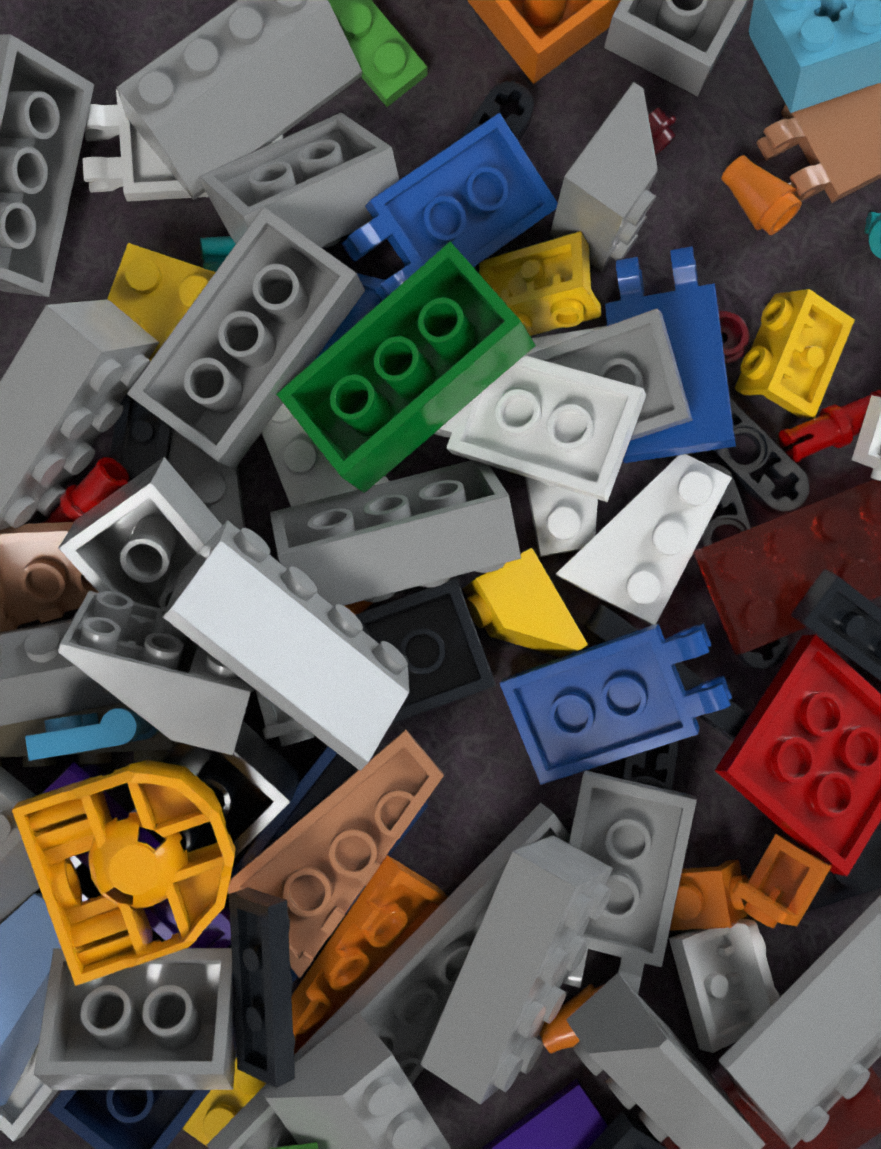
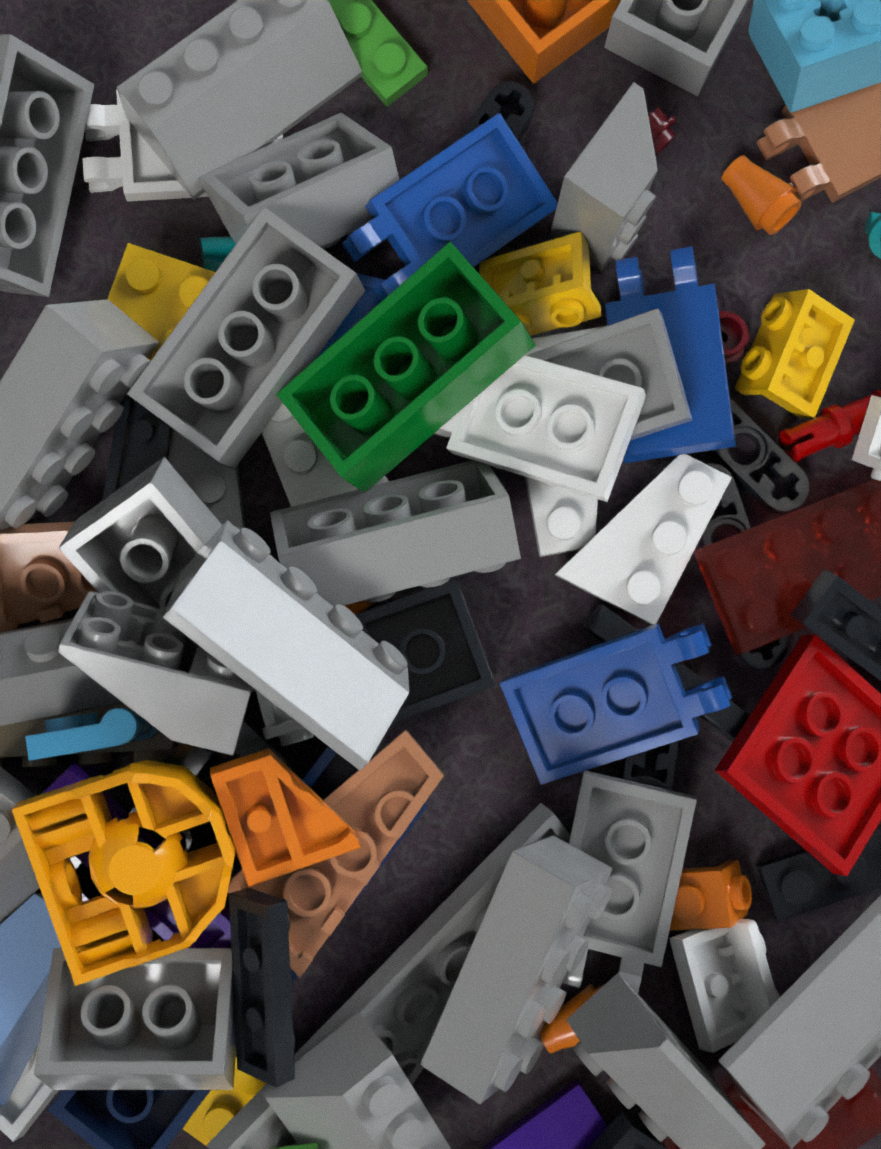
red pin [42,457,129,523] -> none
orange wing [291,855,448,1055] -> none
yellow slope [463,548,588,658] -> none
orange bracket [732,834,832,929] -> none
none -> orange wing [210,748,361,887]

